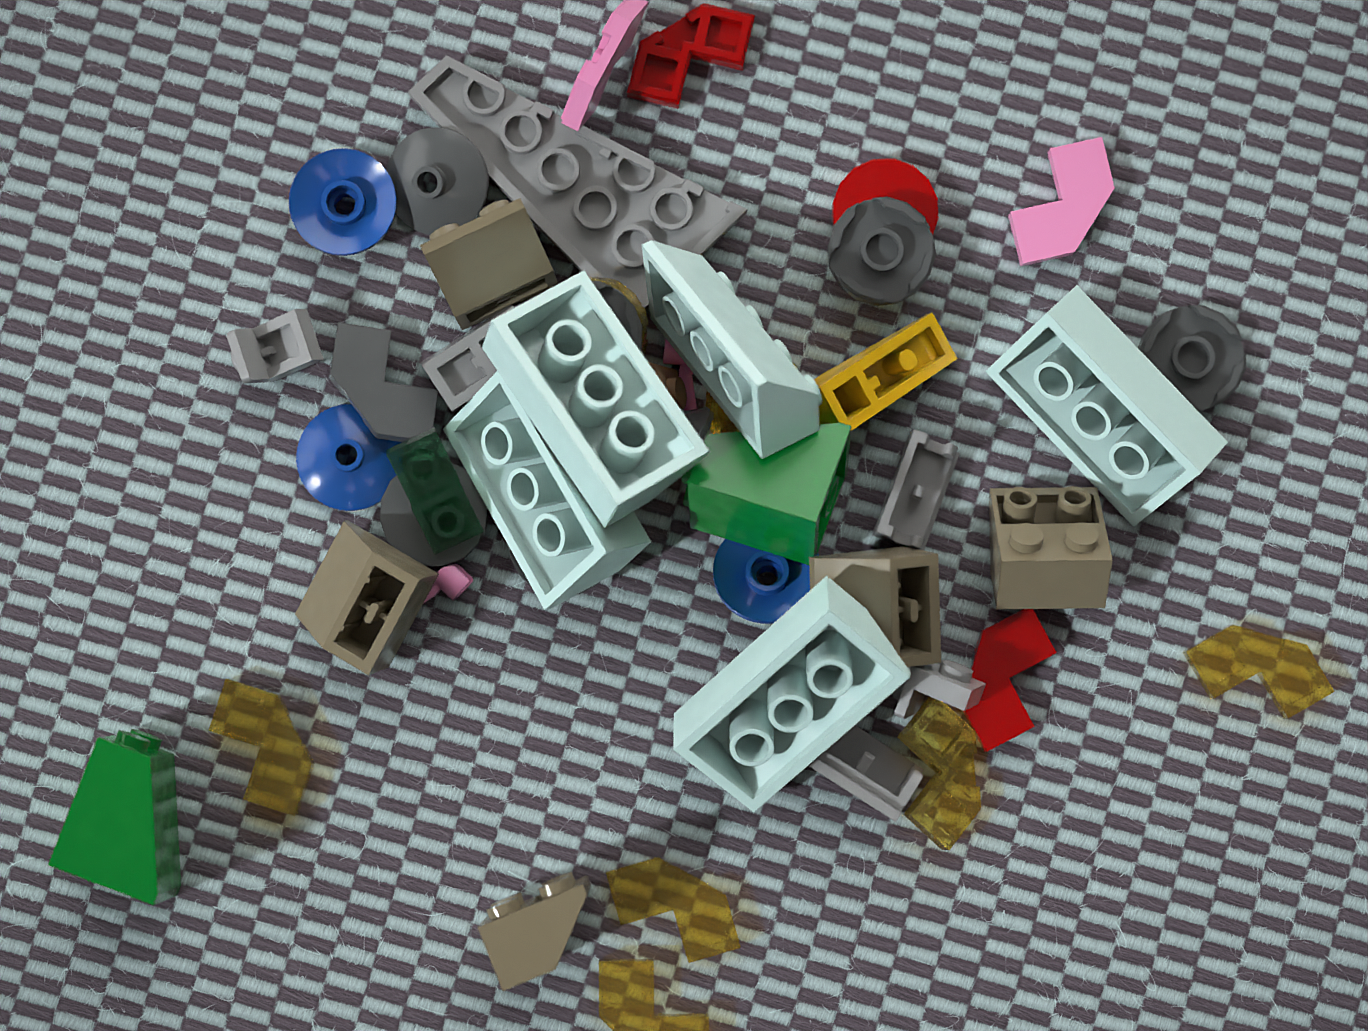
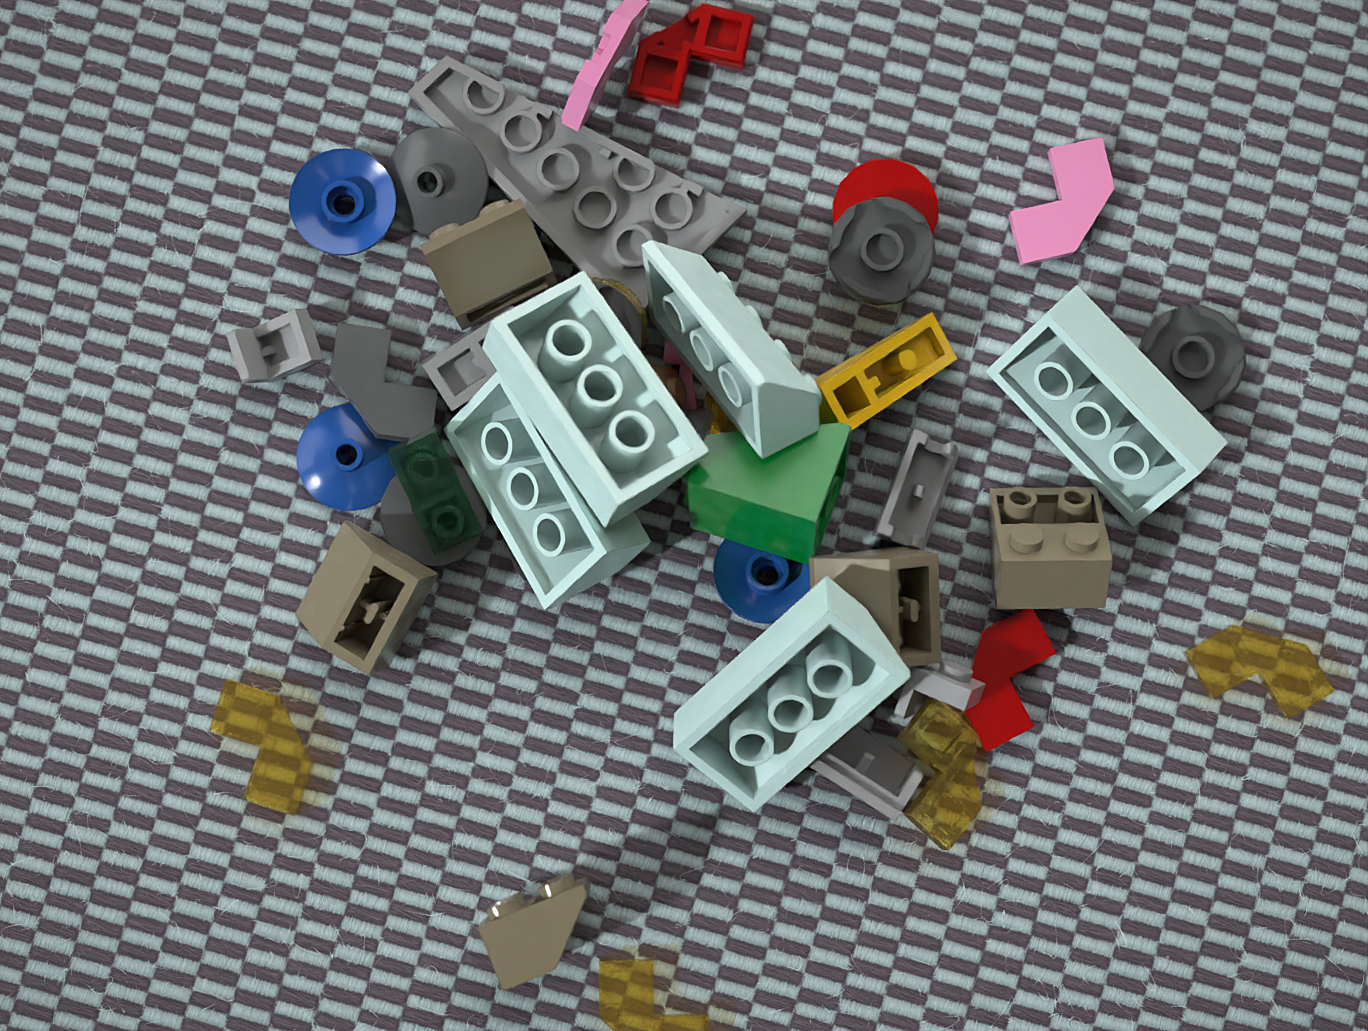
green slope [48,729,181,905] -> none
bright pink hand [424,564,473,603] -> none
clear yellow tile [606,856,741,963] -> none

